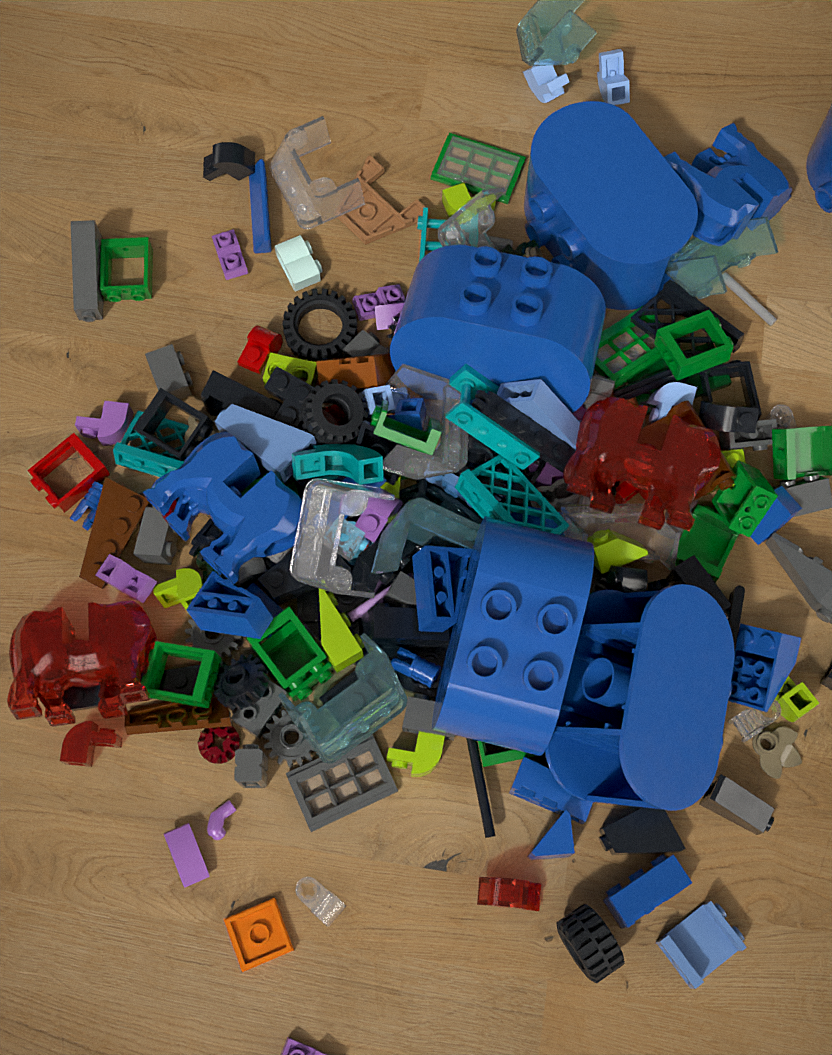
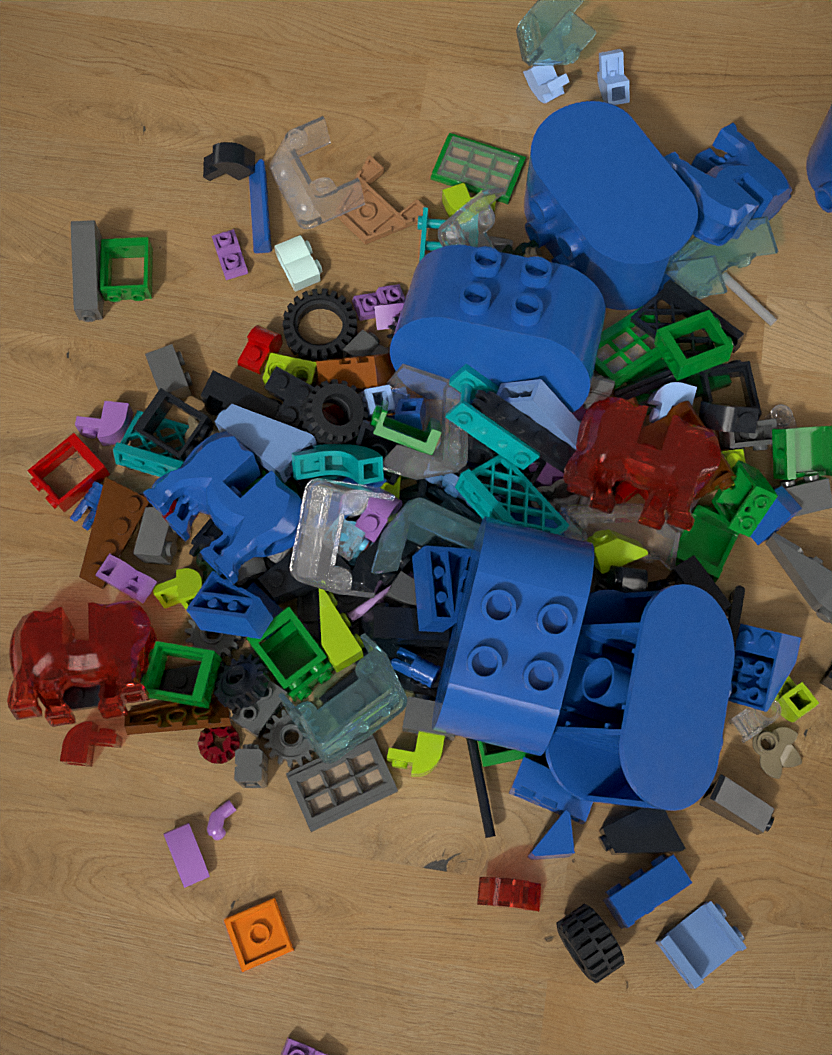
clear piece [295,877,346,927] -> none

